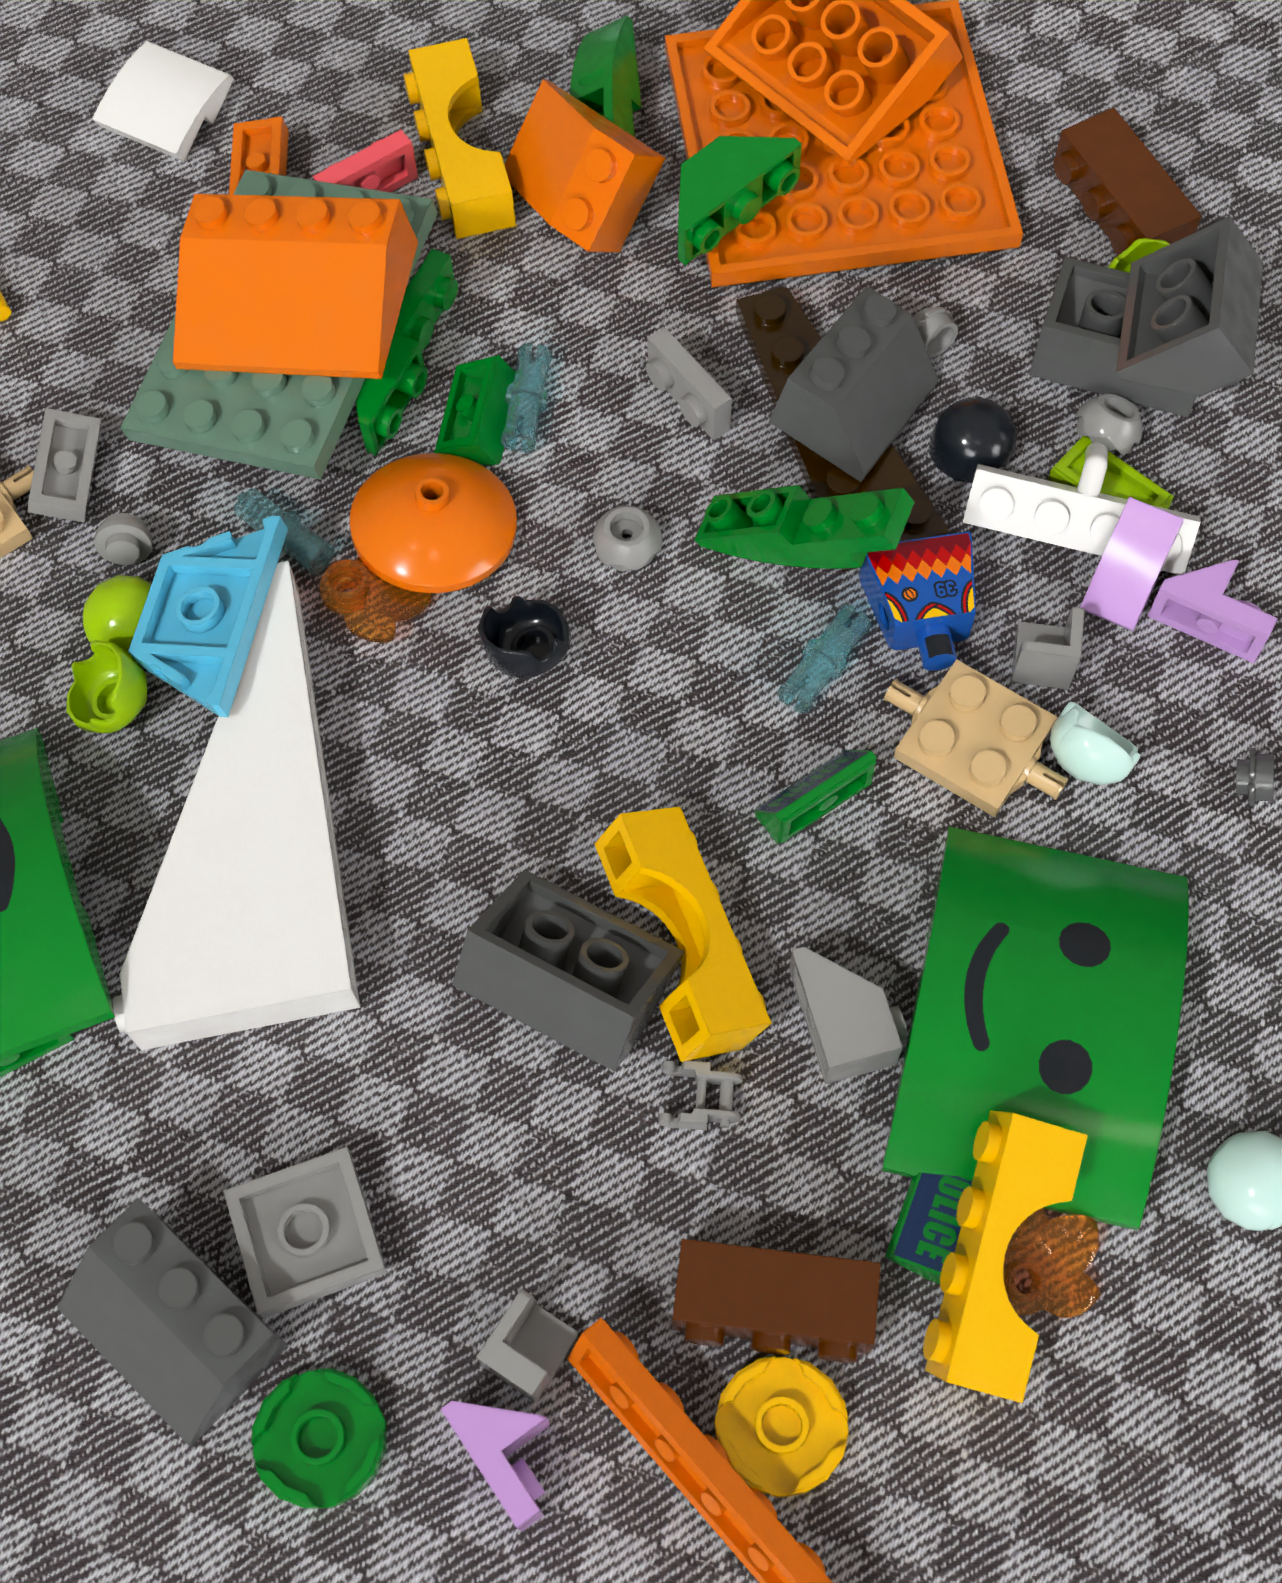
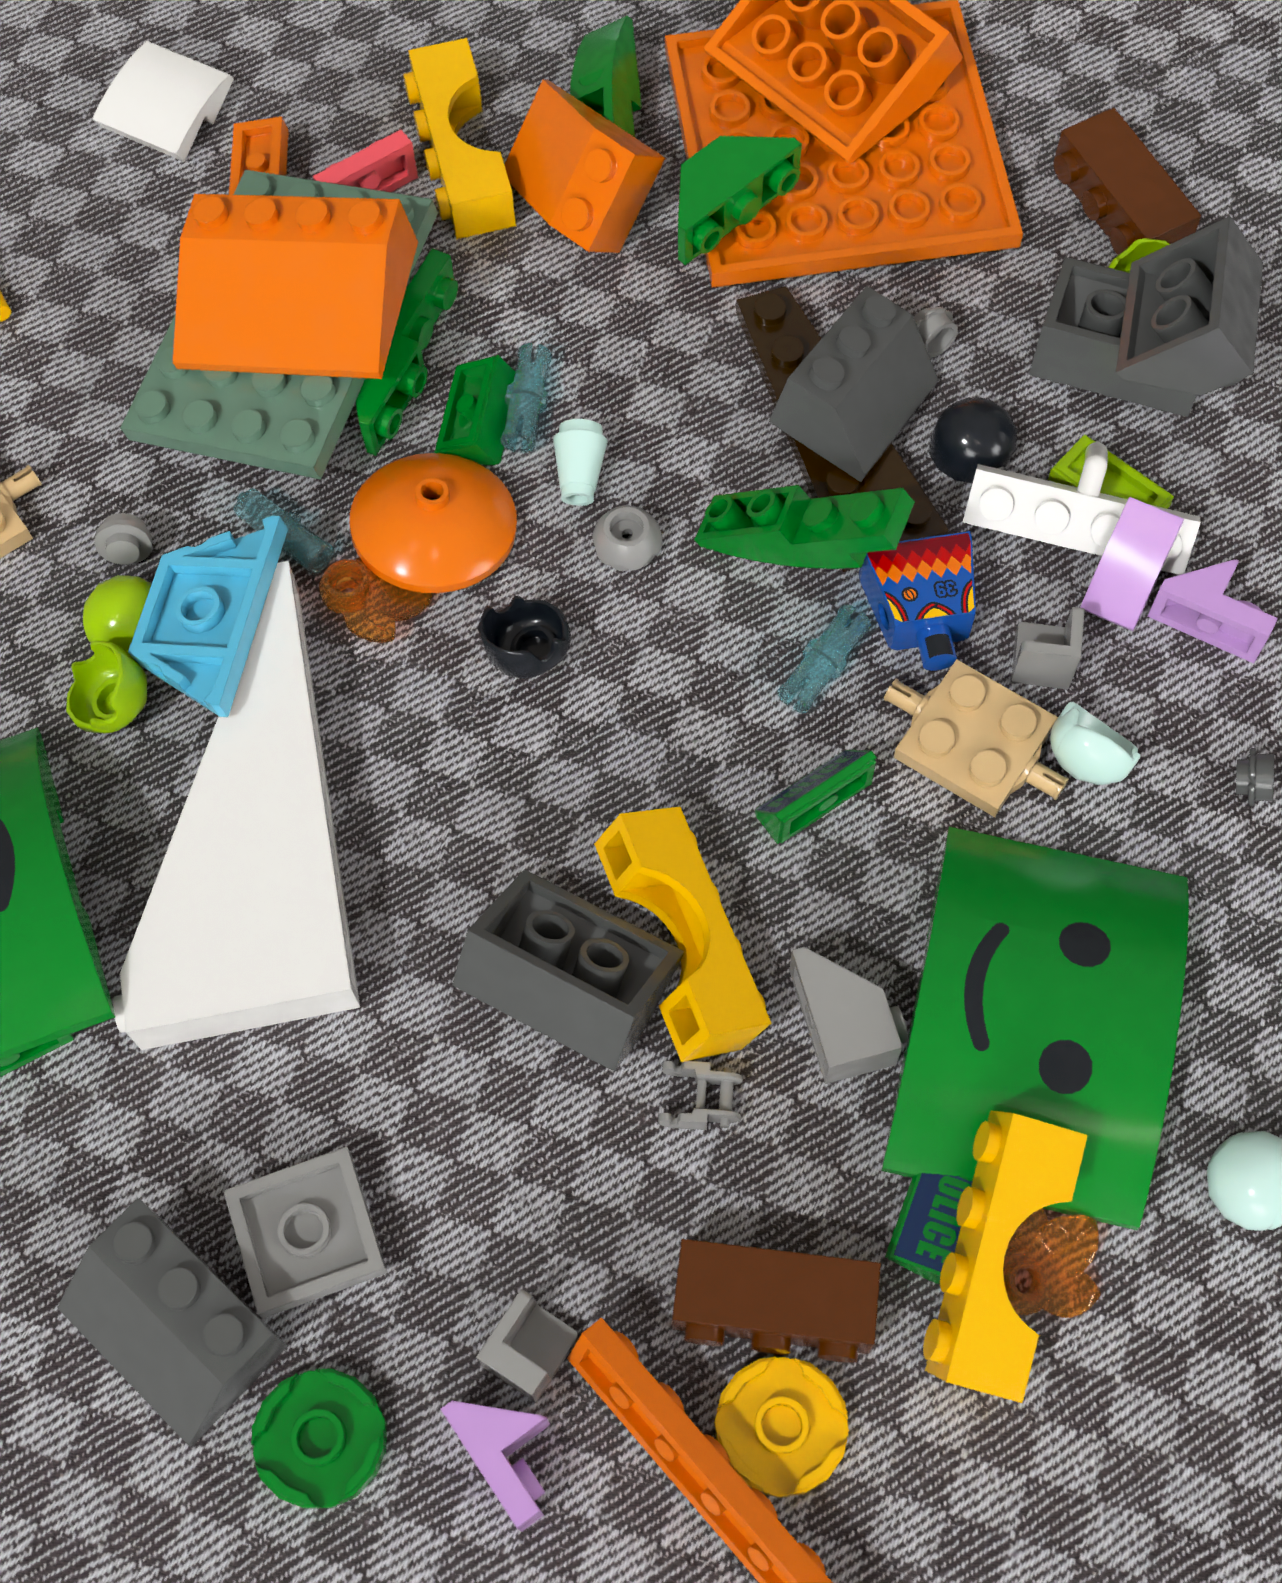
light grey plate [28,408,101,522] -> none
light grey plate [646,327,732,441] -> none
light grey plate [1076,394,1143,455] -> none
none -> light aqua cone [553,419,608,506]

